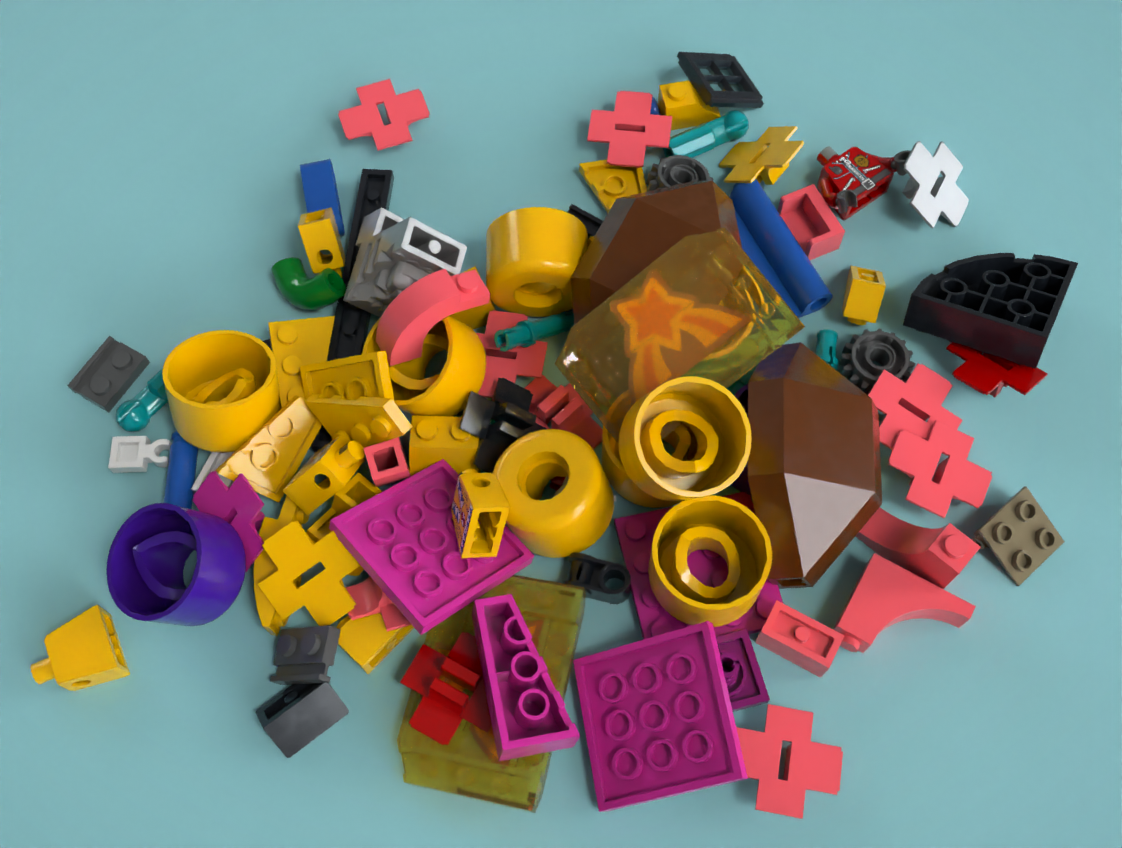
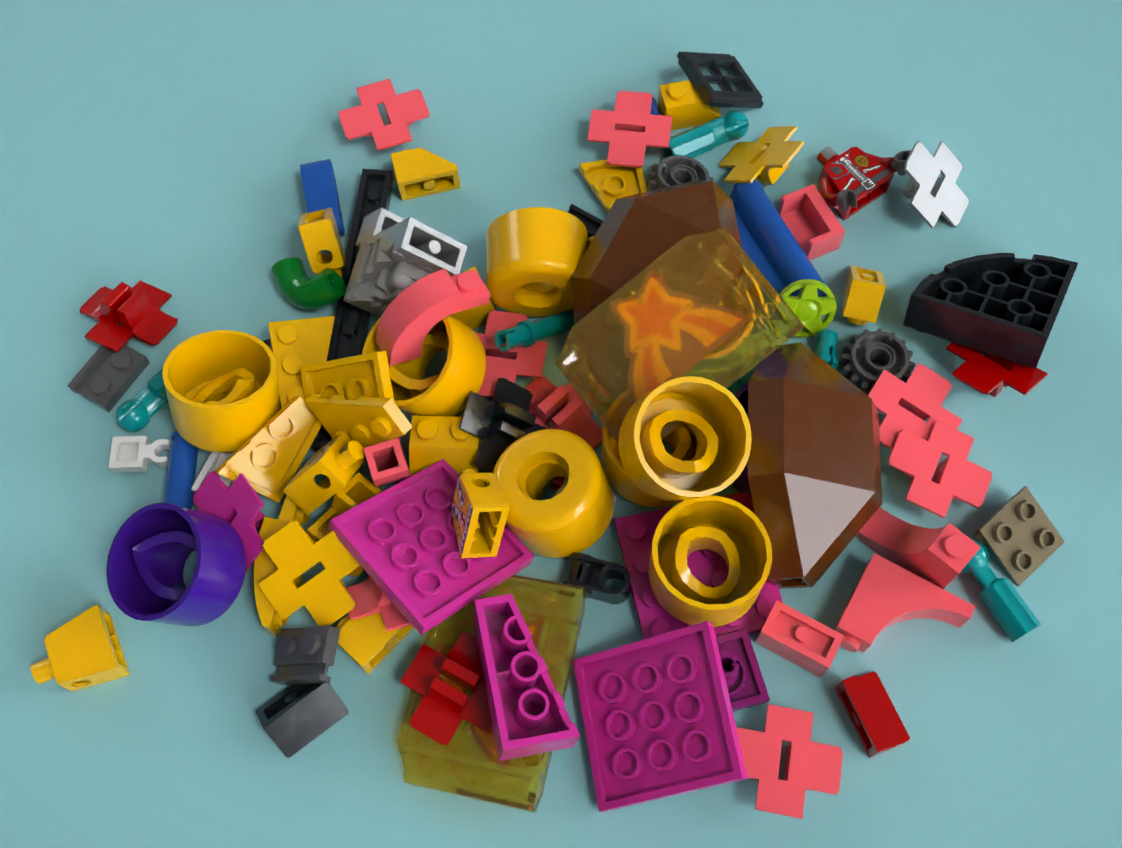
none -> red piece [79,281,178,353]
none -> yellow slope [391,147,461,201]
none -> lime wheel [774,279,837,337]
none -> red panel [835,671,910,758]
none -> teal piece [961,540,1041,642]

